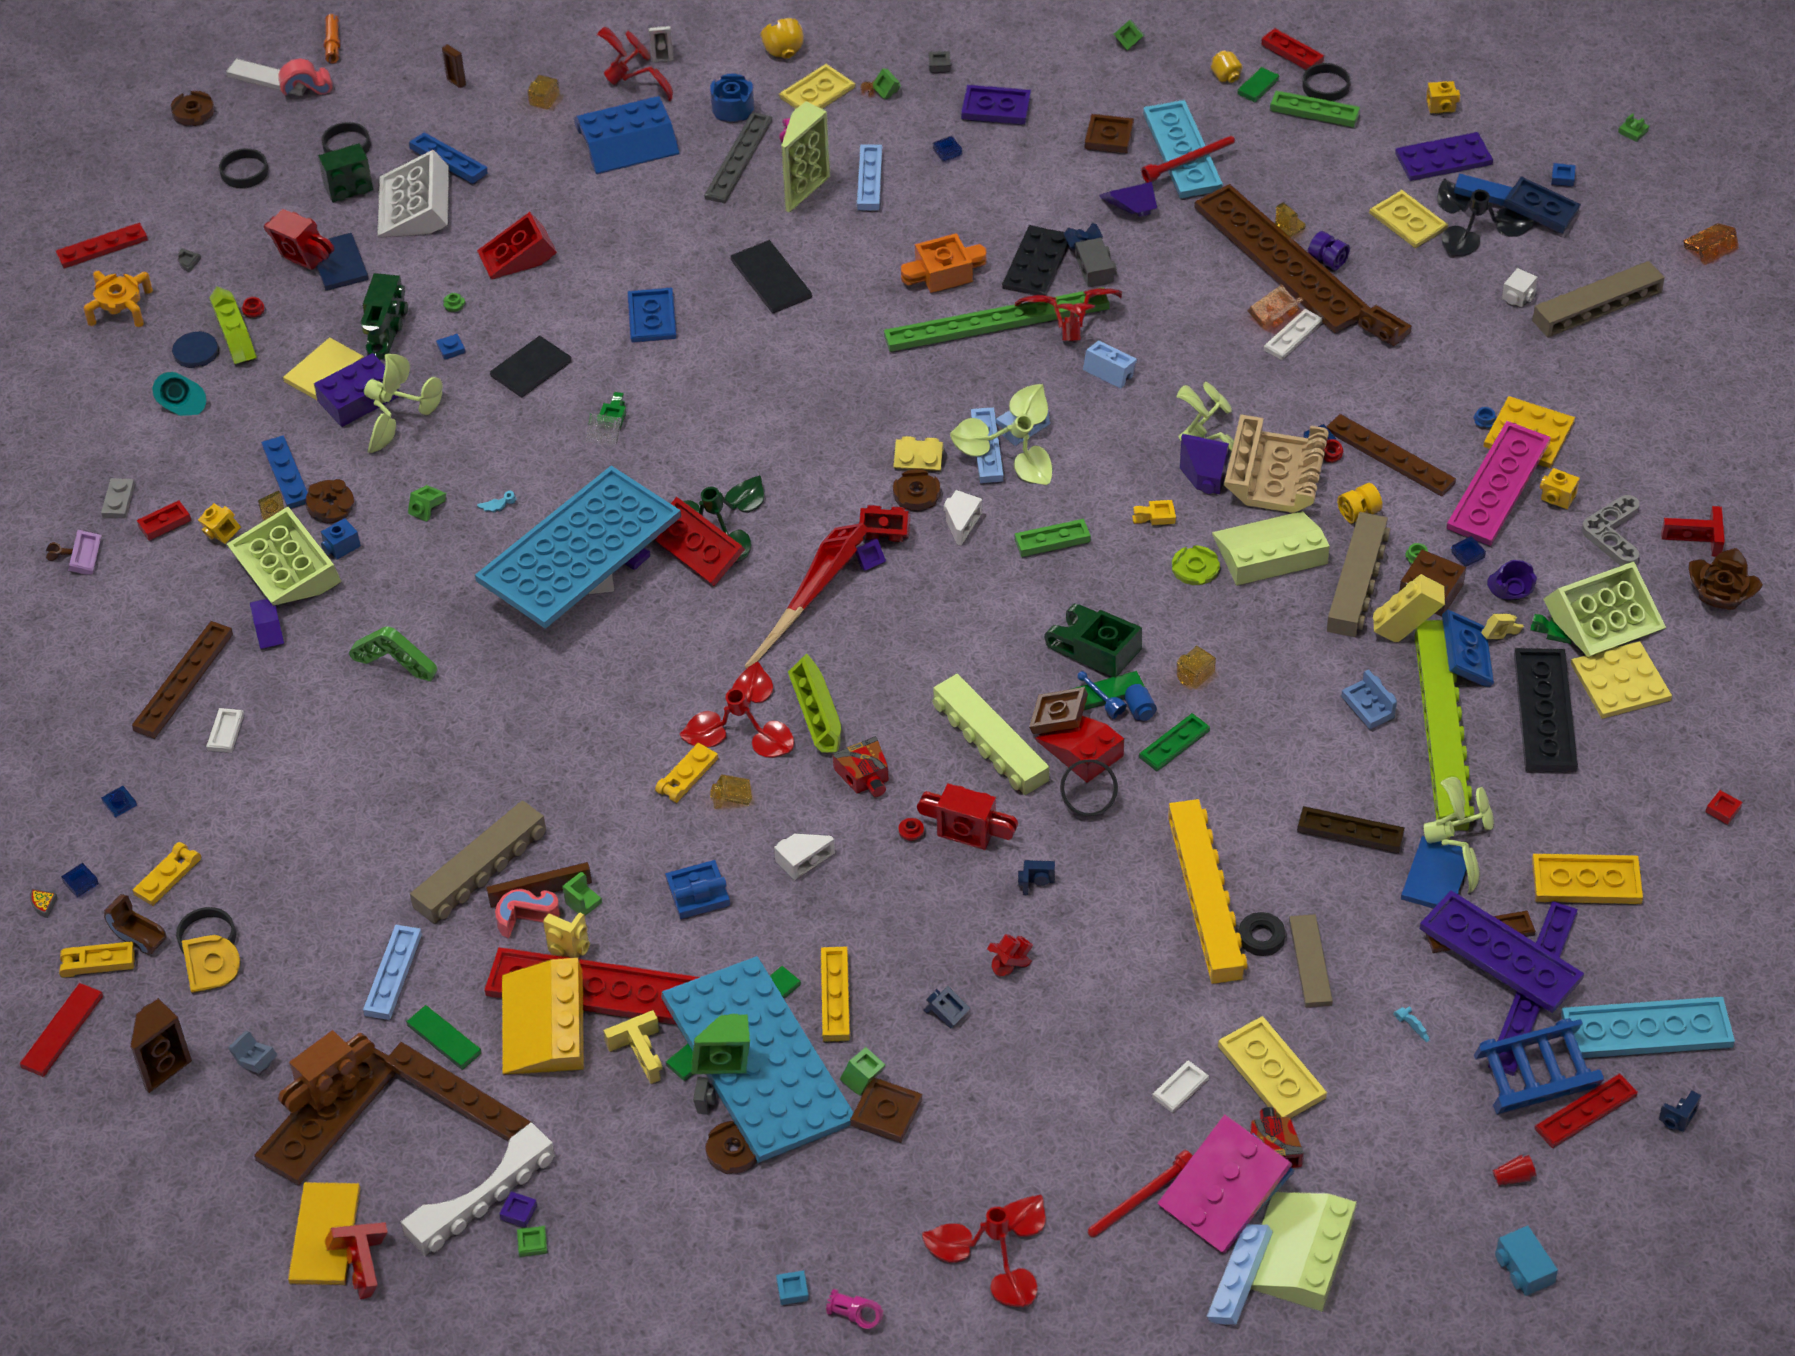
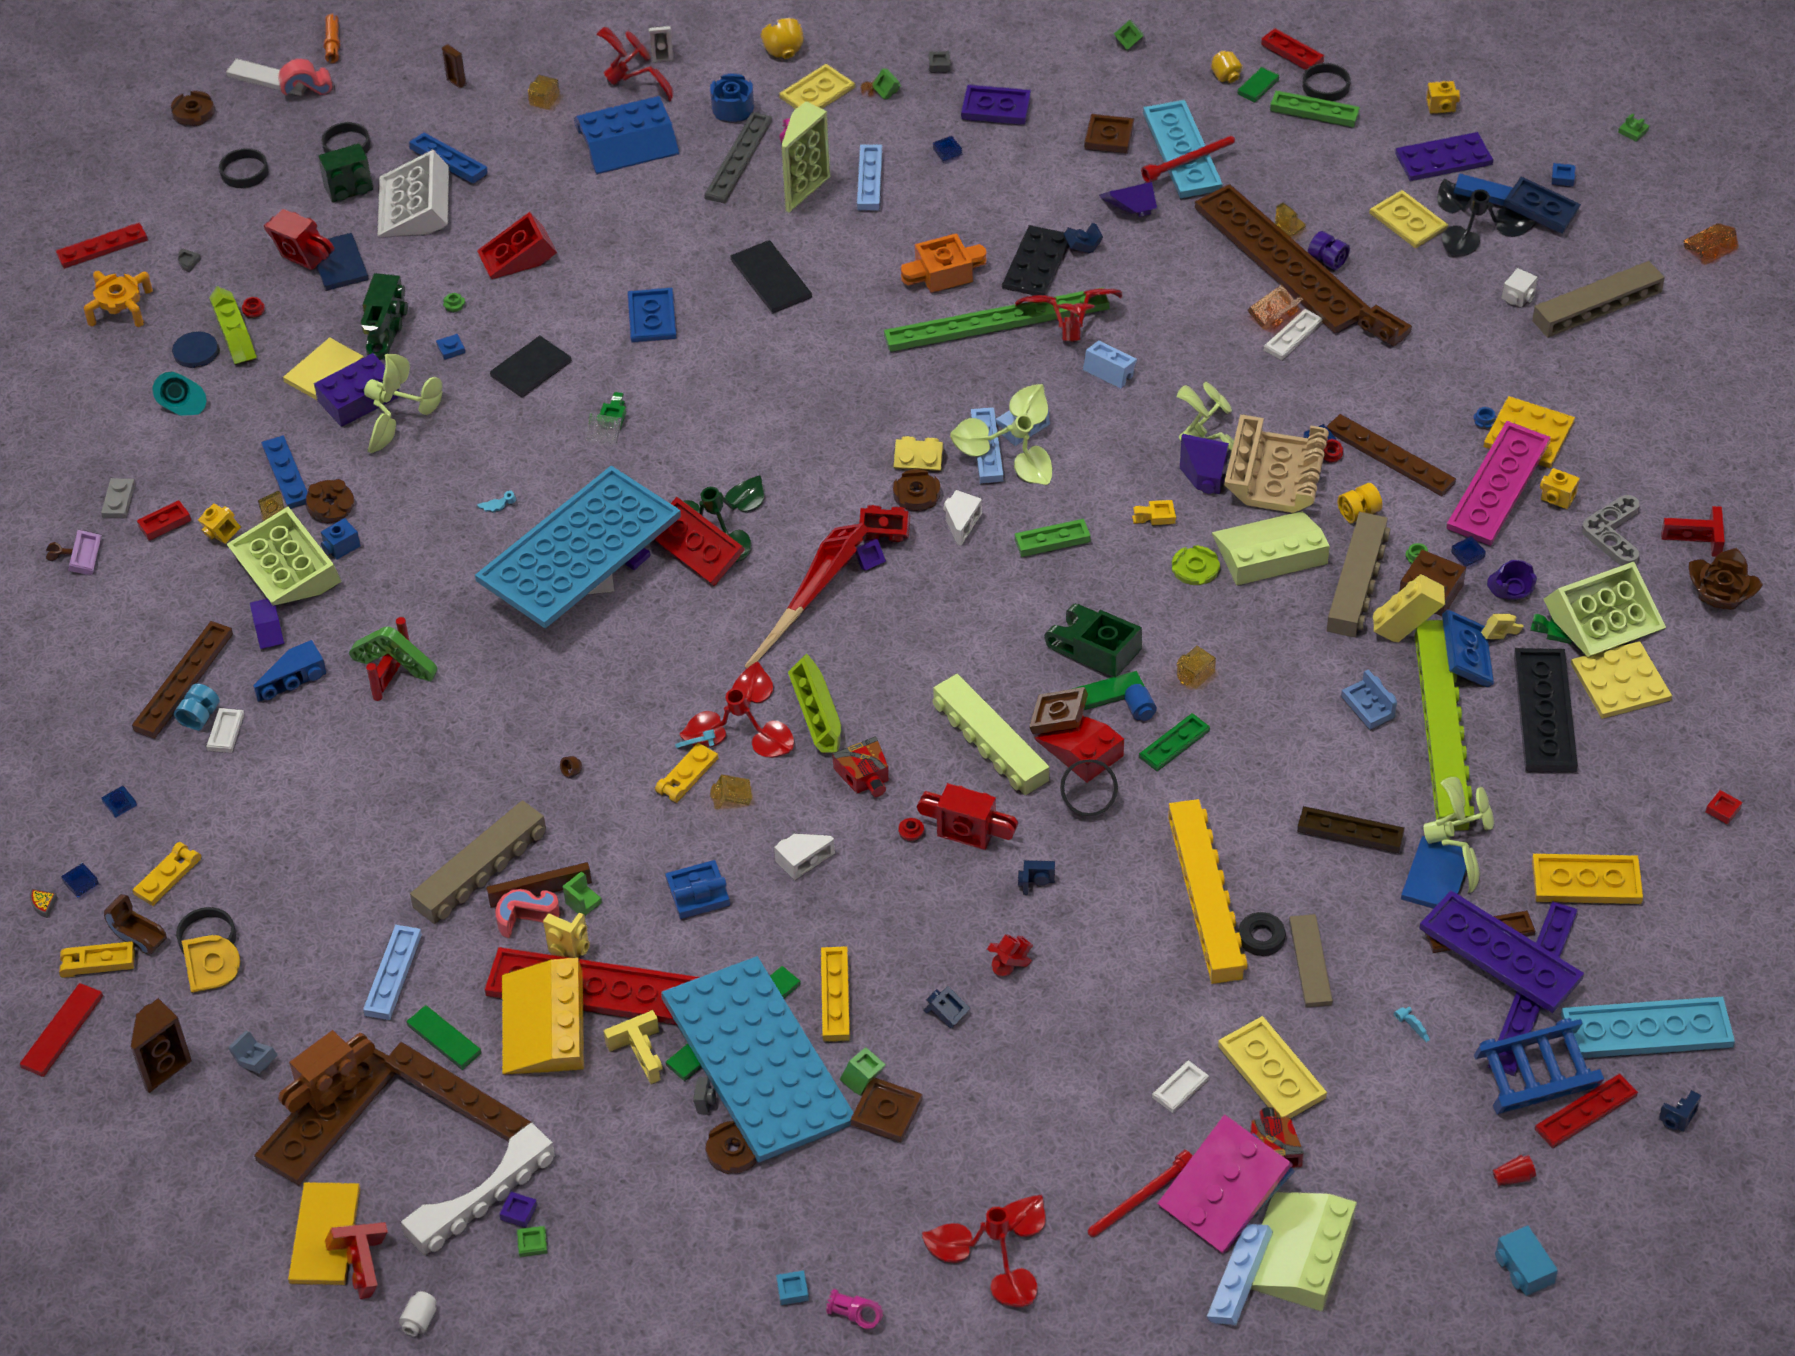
bright green bracket [408,485,446,521] -> none
bright green slope [691,1013,750,1074] -> none
dark grey brick [1075,238,1117,287] -> none
blue hinge [1077,671,1127,719] -> none
none -> dark azure wheel [174,684,220,731]
none -> blue slope [253,640,327,702]
none -> red plate [366,617,410,701]
none -> white brick [399,1291,437,1336]
none -> reddish brown hinge [560,756,582,777]
none -> medium azure piece [675,729,716,748]

